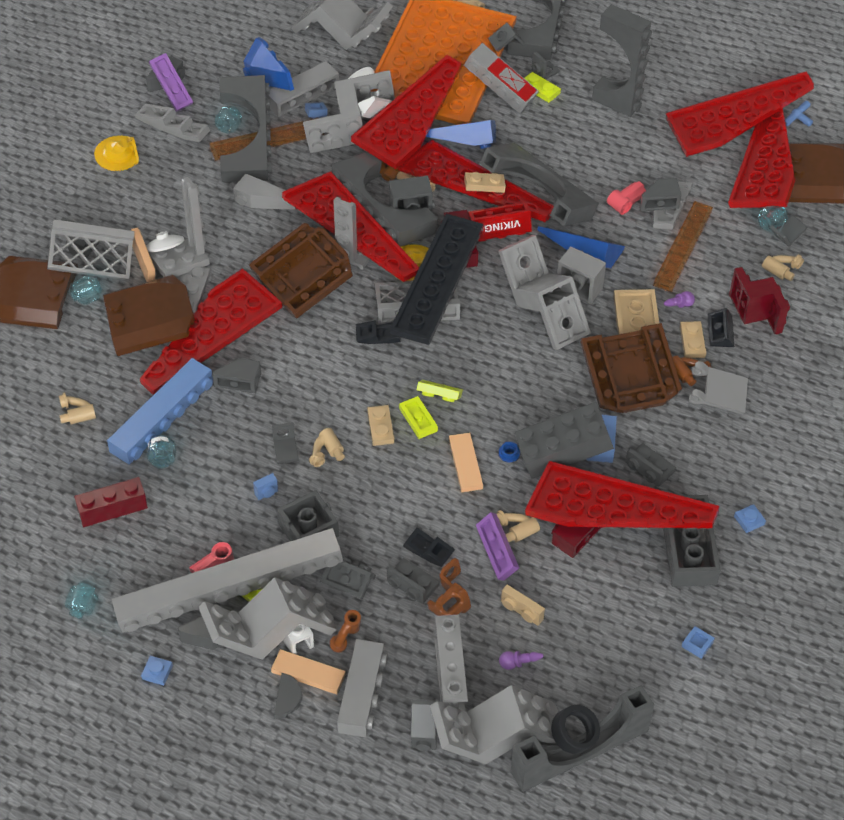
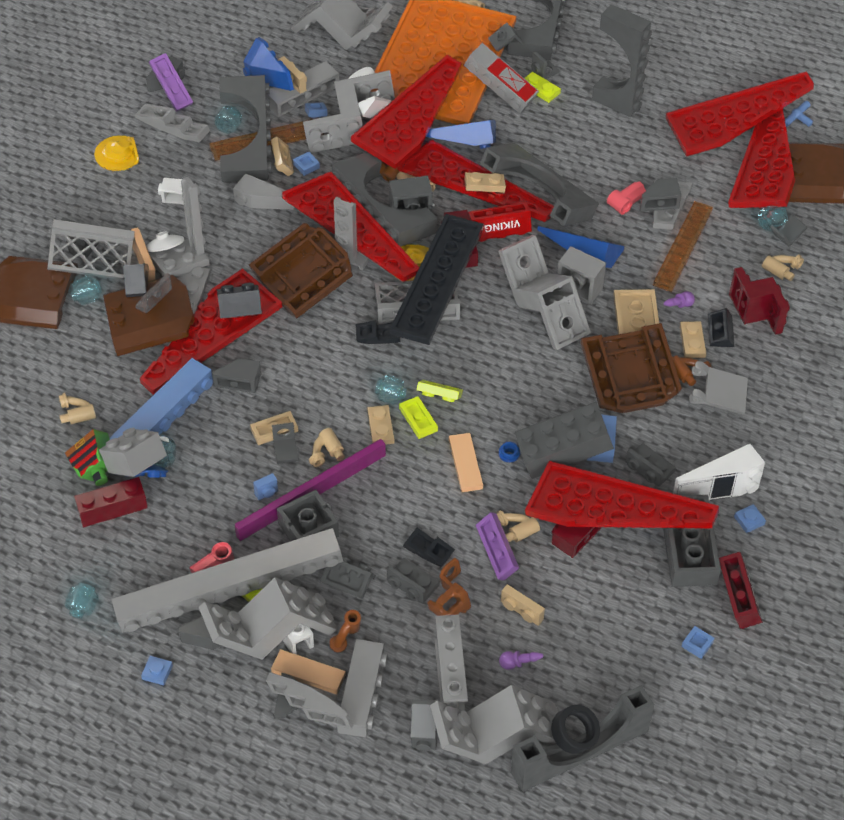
none -> torso [65,429,110,486]
none -> light grey brick [99,428,167,477]
none -> slope [123,264,149,297]
none -> blue dish [134,464,169,478]
none -> clear slope [135,273,172,313]
none -> white window [158,178,184,205]
none -> brick [217,283,262,319]
none -> magenta tile [234,439,386,541]
none -> tan plate [250,411,298,445]
none -> light grey slope [266,673,353,729]
none -> tan plate [271,136,294,176]
none -> tan plate [278,56,307,94]
none -> medium blue plate [293,152,320,176]
none -> clear light blue head [374,375,407,405]
none -> white slope [673,444,765,500]
none -> dark red brick [719,552,763,629]

